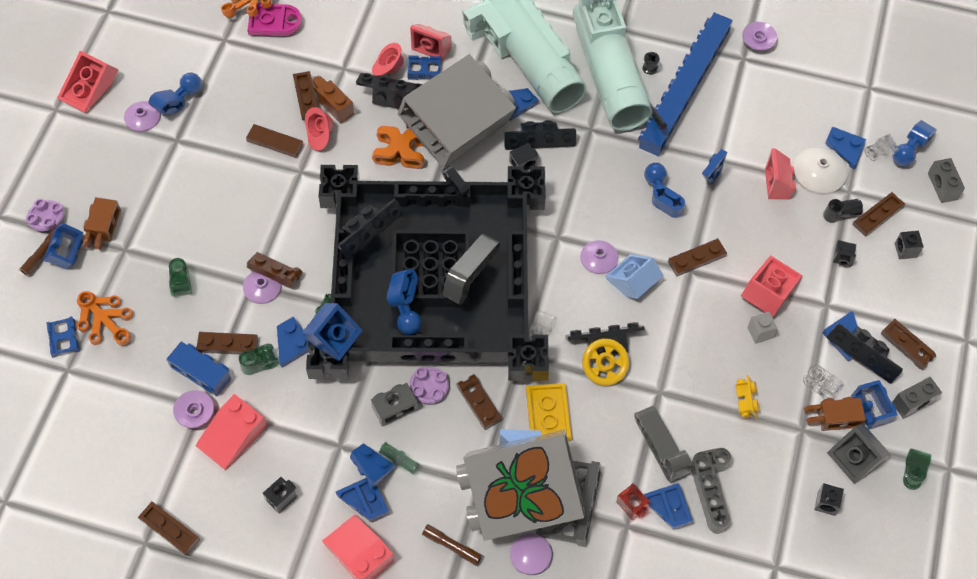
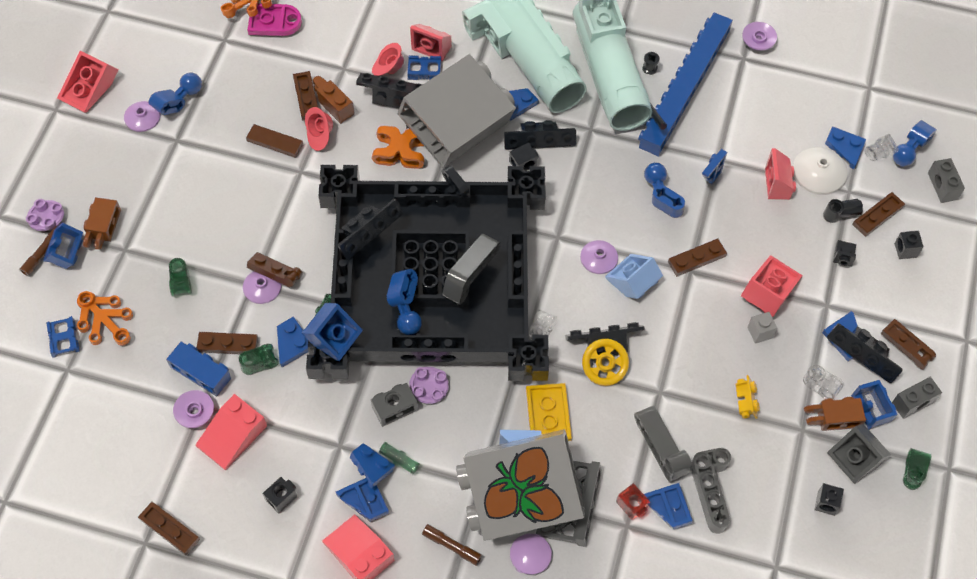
reddish brown plate [456,374,502,430] -> none

